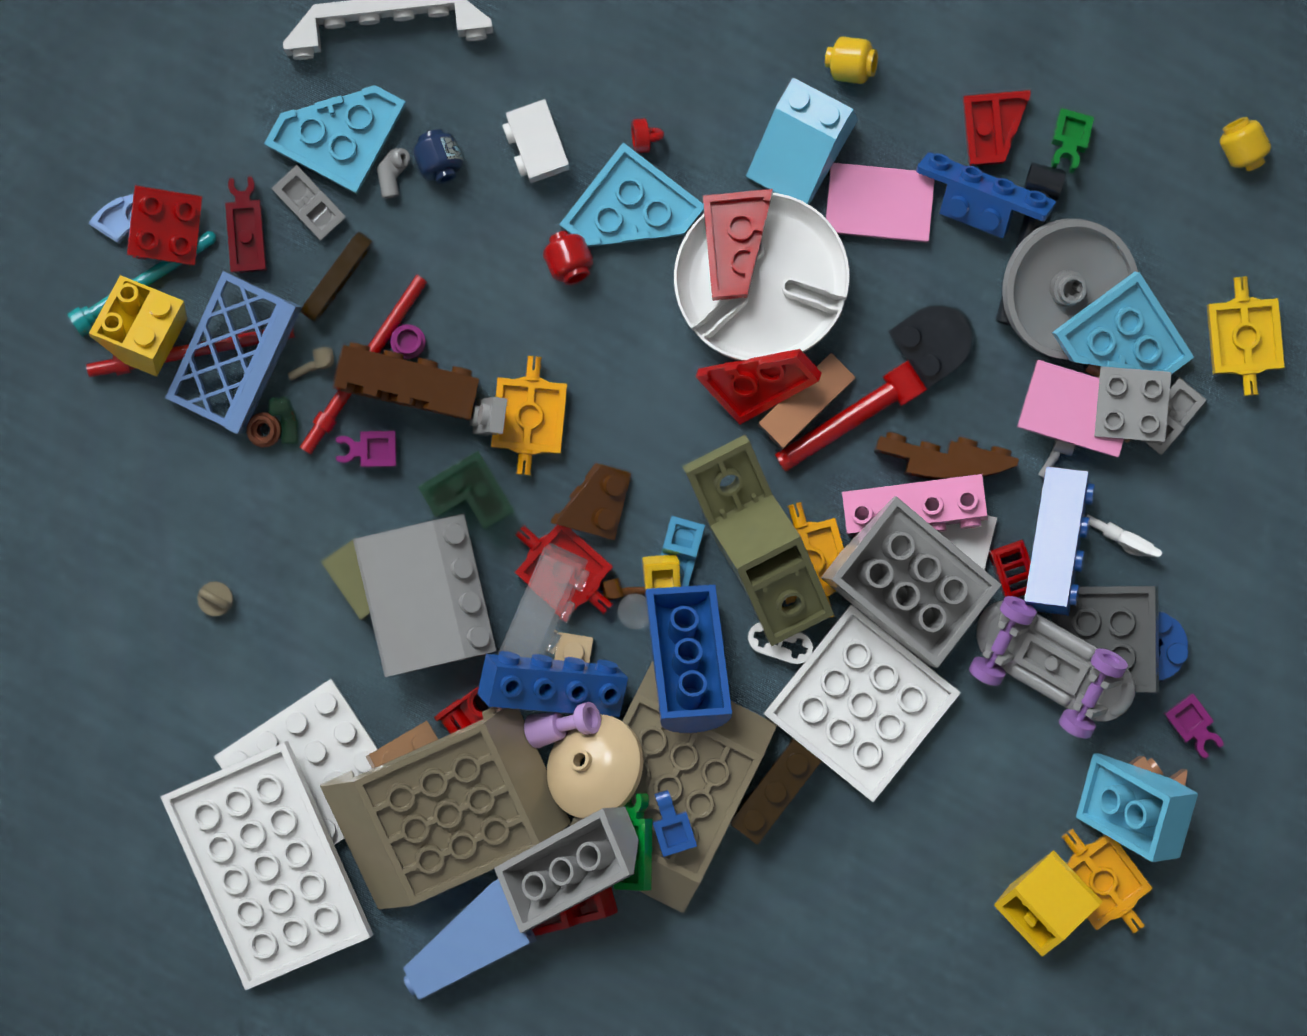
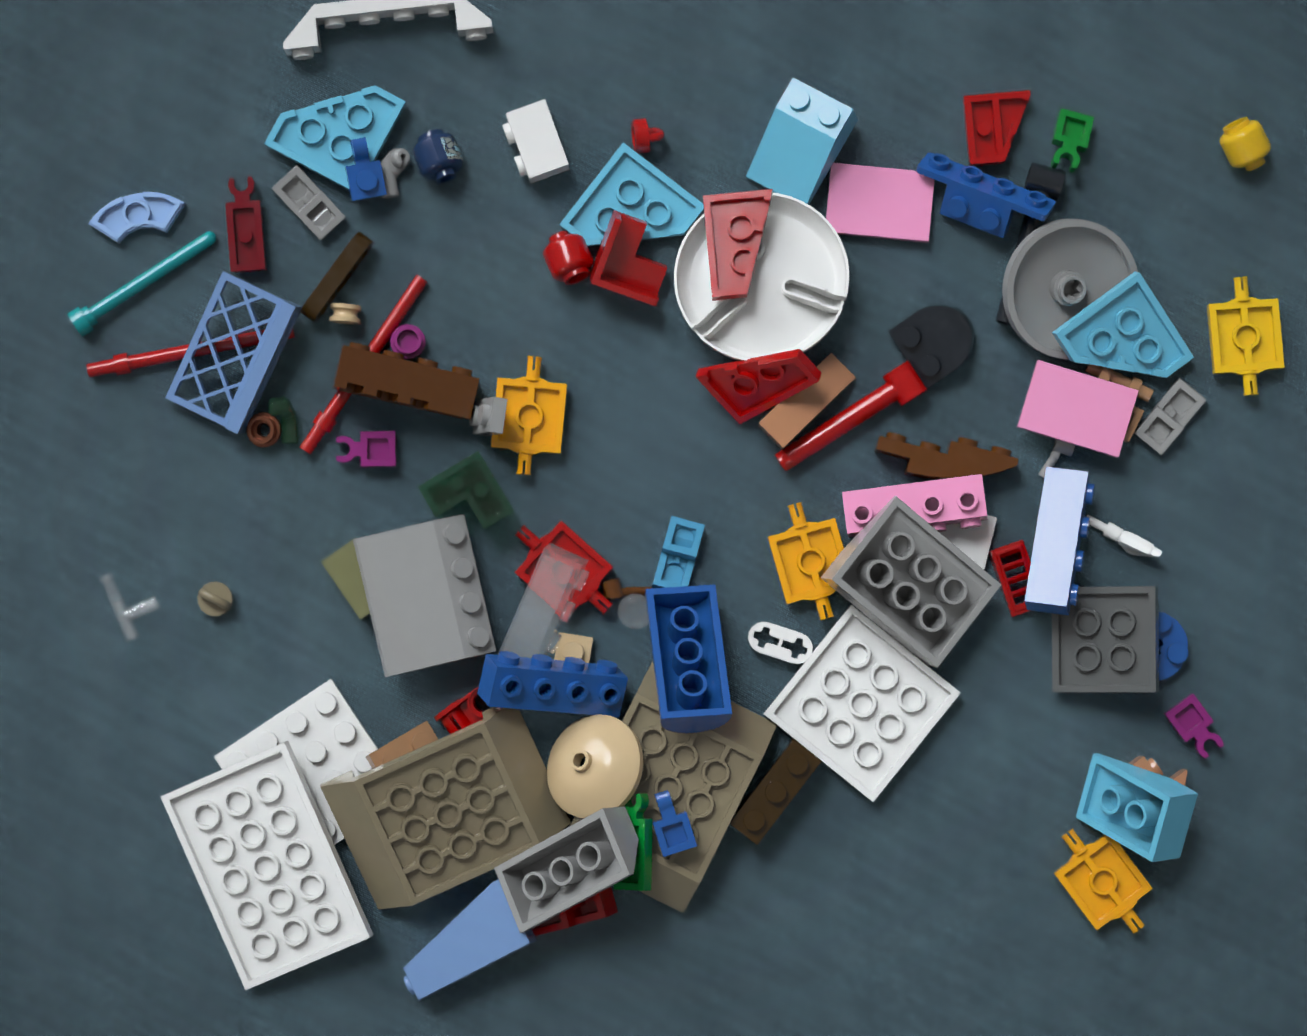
yellow slope [89,275,187,377] -> none
red hinge [127,185,202,265] -> none
dark tan hand [288,347,334,381] -> none
lavender piece [524,702,601,748] -> none
reddish brown wing [550,463,631,540] -> none
yellow slope [642,555,681,590] -> none
olive bracket [682,435,834,647] -> none
yellow head [825,36,878,84] -> none
light grey piece [969,596,1135,739] -> none
yellow slope [994,850,1102,956] -> none
light grey hinge [1094,366,1171,443] -> none
none -> clear piece [99,573,160,642]
none -> tan bush [329,303,362,325]
none -> blue plate [345,137,387,202]
none -> red panel [590,210,667,306]

